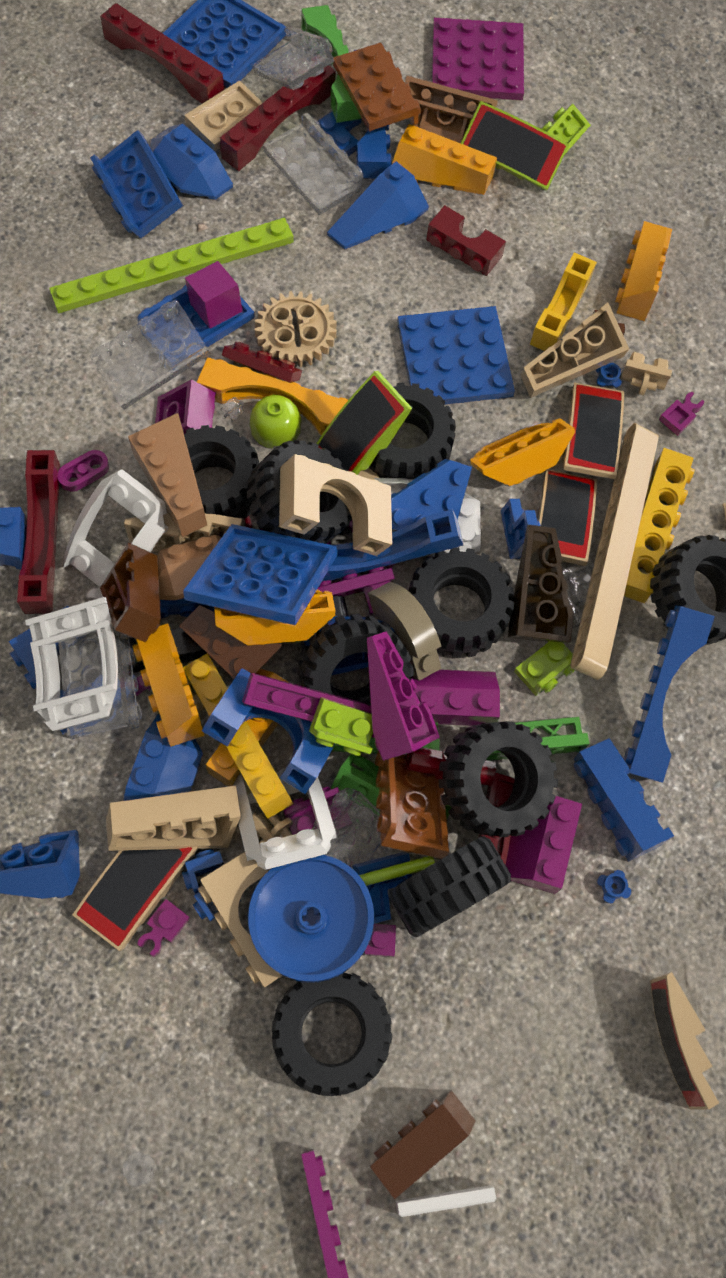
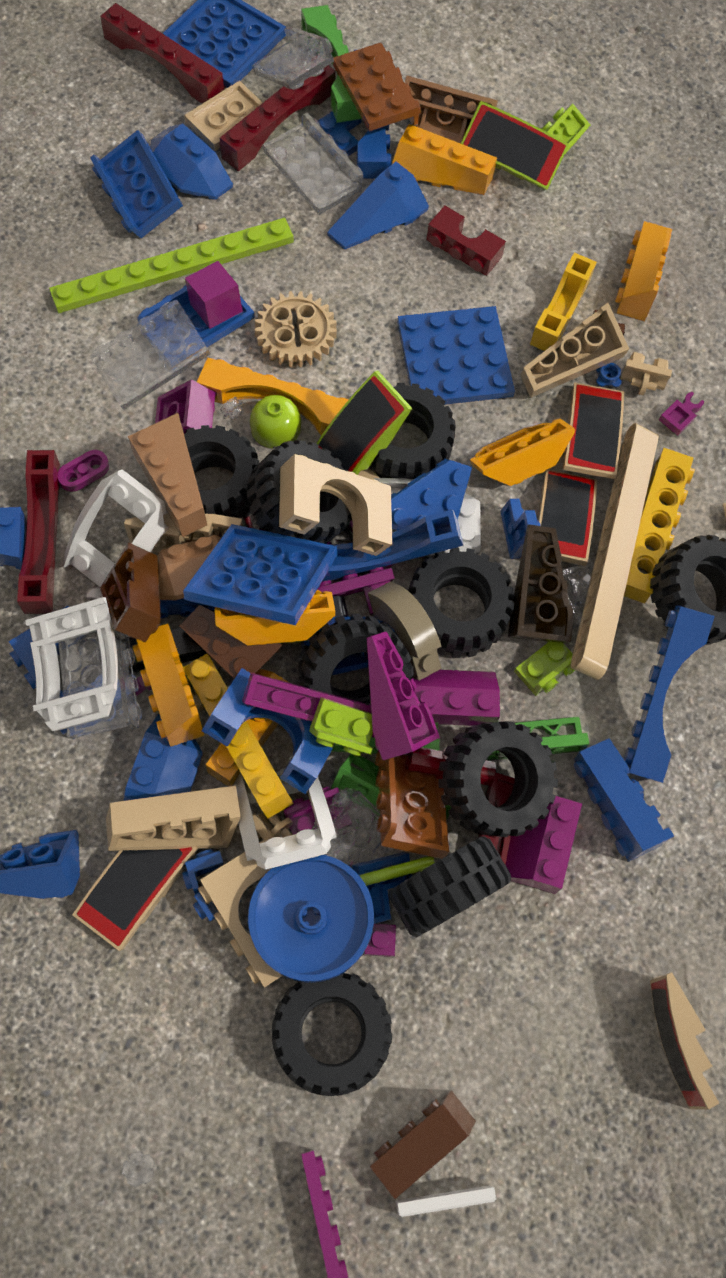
magenta plate [137,899,190,957] -> none
dark red plate [222,342,303,383] -> none
magenta plate [432,17,524,101] -> none
blue plate [597,870,631,904] -> none

